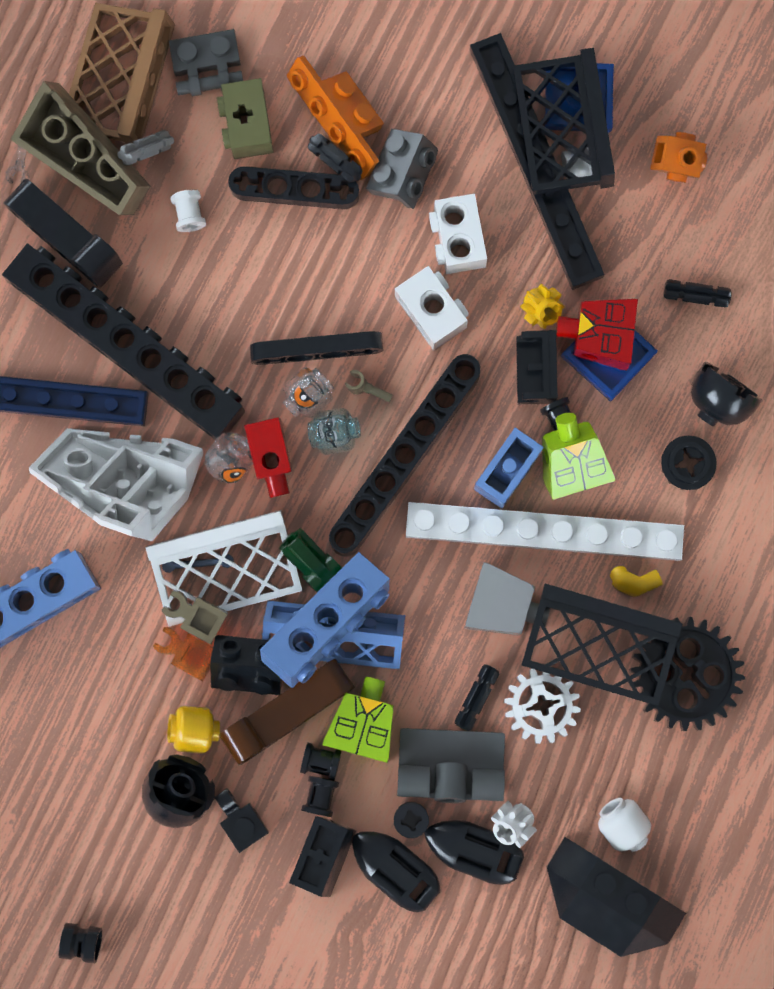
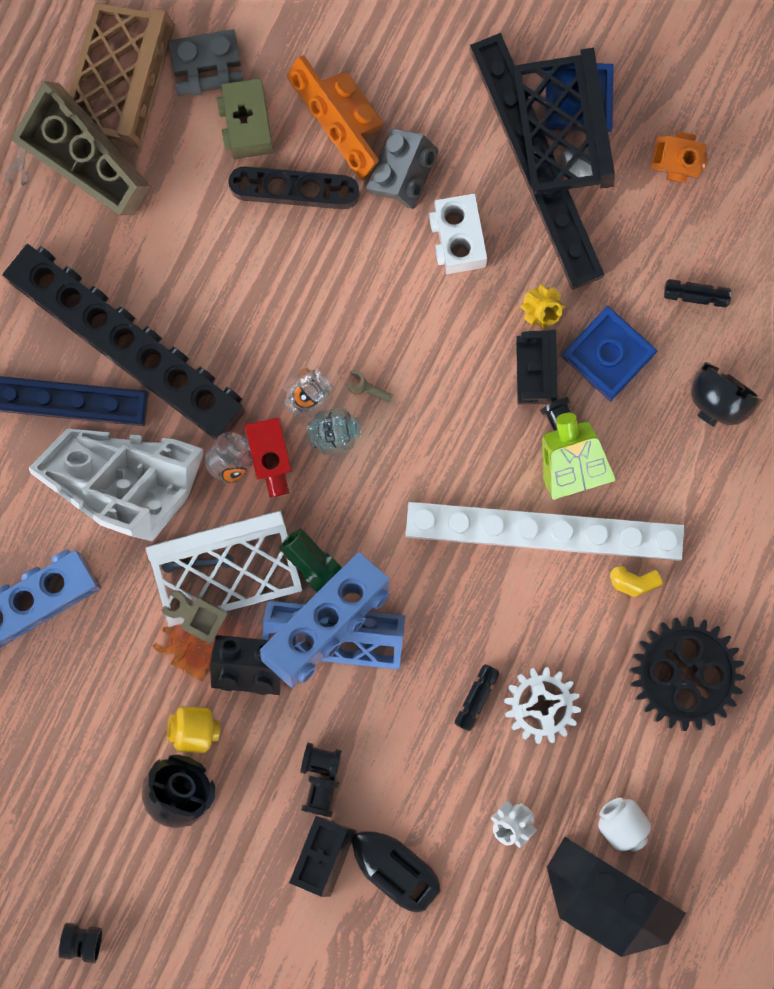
black beam [3,178,123,288] -> none
light grey axle [117,130,174,166] -> none
white bush [170,190,206,232] -> none
black plate [215,788,269,853] -> none
reddish brown beam [219,658,355,765] -> none
black beam [250,331,383,365] -> none
black axle [307,134,363,183] -> none
lime torso [322,676,394,763] -> none
black beam [329,354,480,556] -> none
black wheel [394,802,429,838] -> none
white brick [395,266,469,351] -> none
dark grey panel [397,728,505,803] -> none
black piece [424,820,524,885] -> none
light grey torso [464,562,550,635] -> none
medium blue brick [474,428,544,509] -> none
black fence [522,583,683,706] -> none
red torso [556,299,638,370] -> none
black gear [661,436,717,490] -> none

